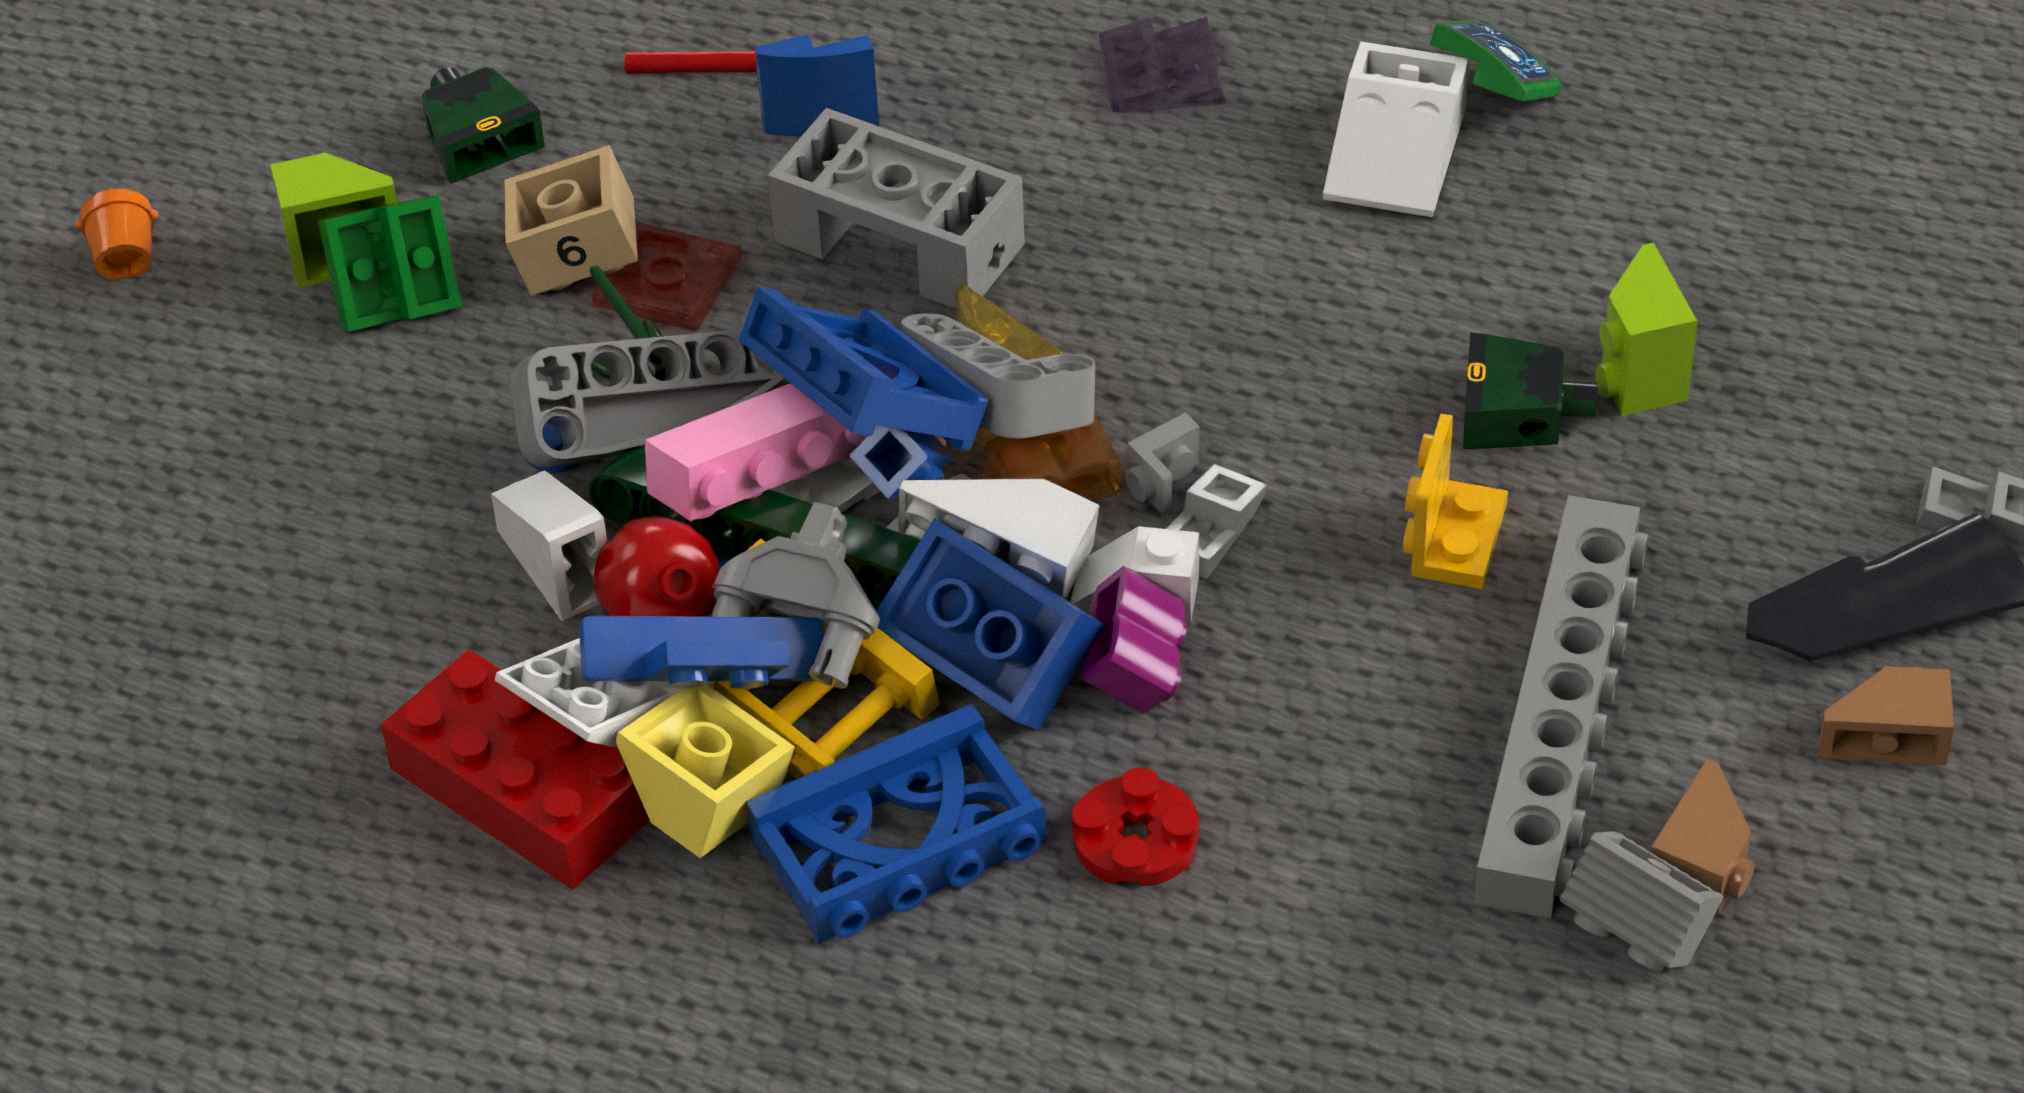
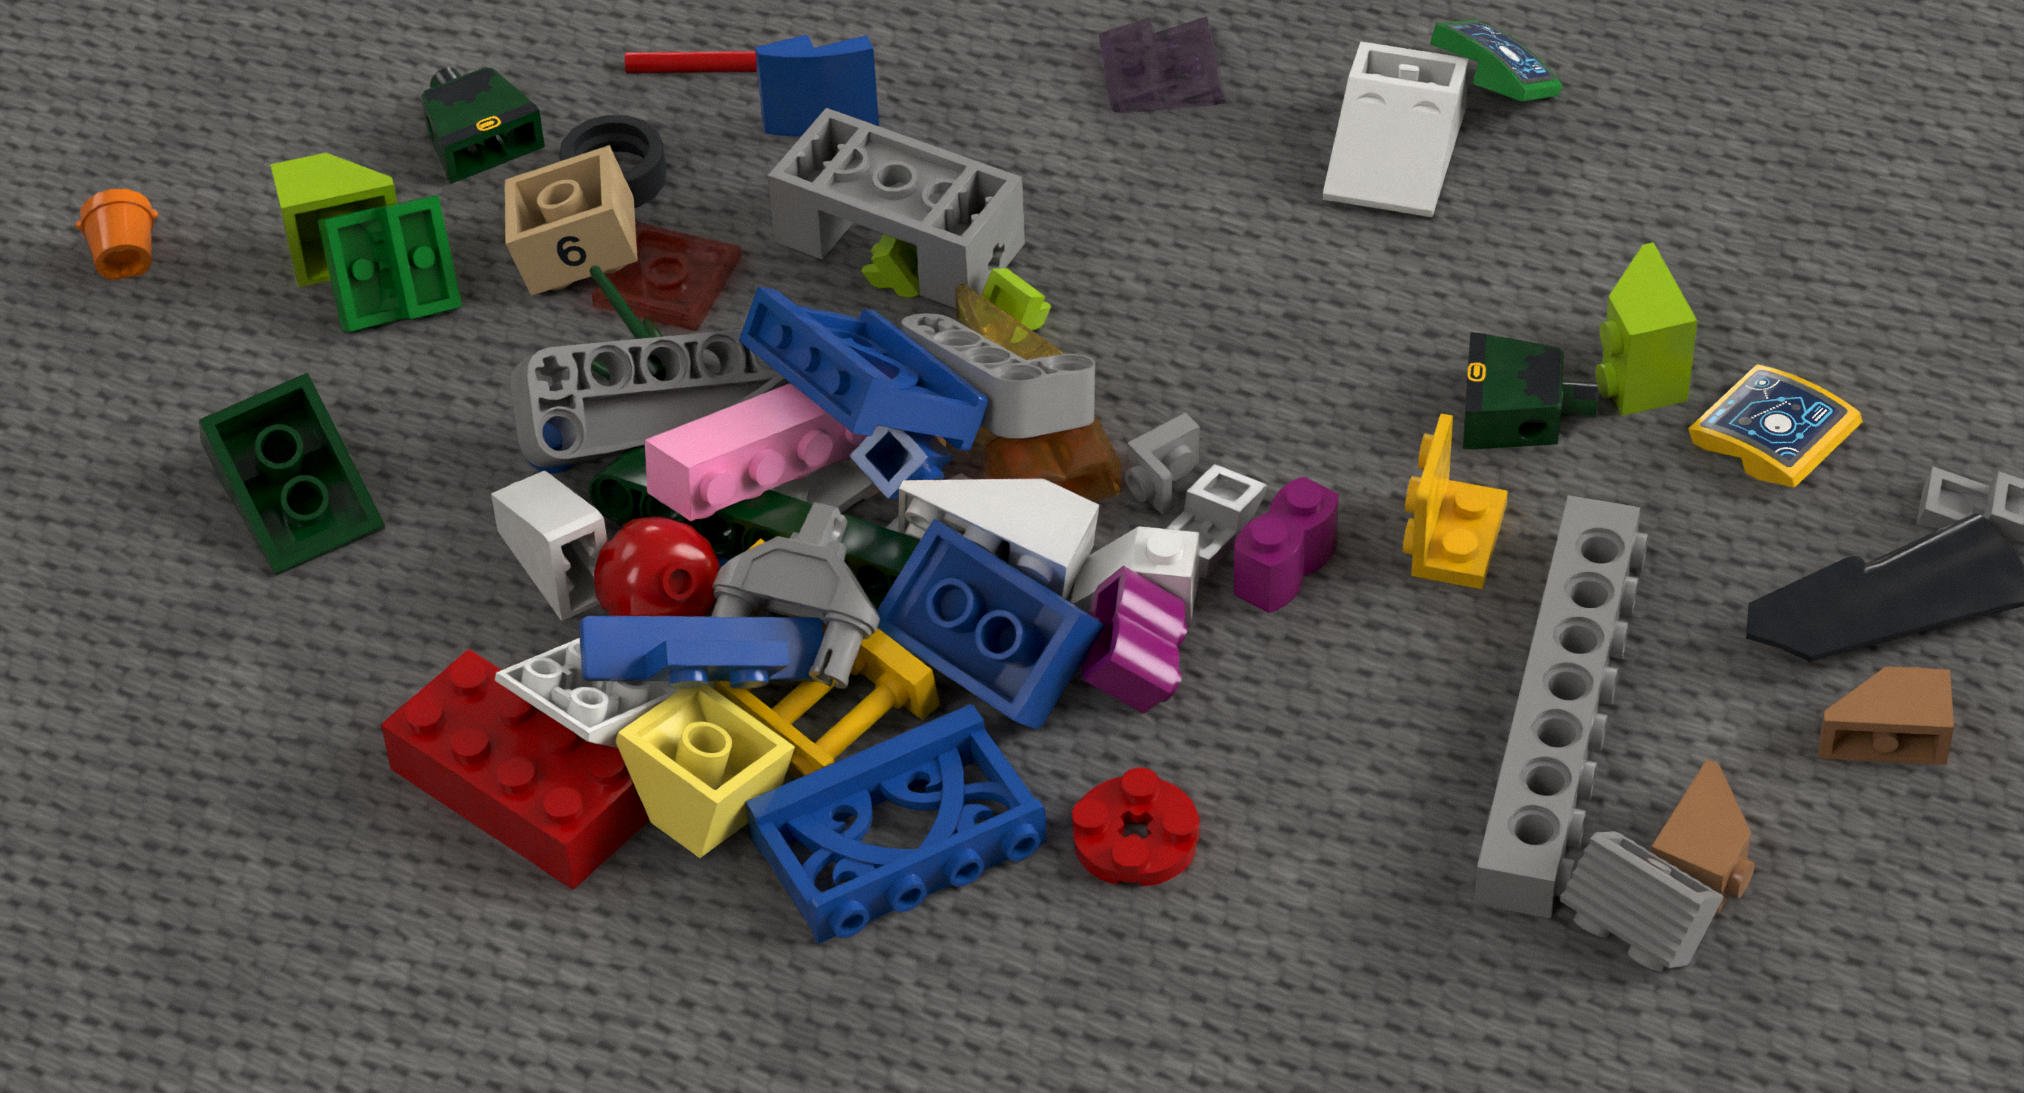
none -> dark green slope [199,372,385,575]
none -> black tyre [559,115,667,208]
none -> lime tile [861,234,920,298]
none -> lime tile [972,268,1051,347]
none -> magenta brick [1234,476,1339,613]
none -> slope [1688,364,1863,488]

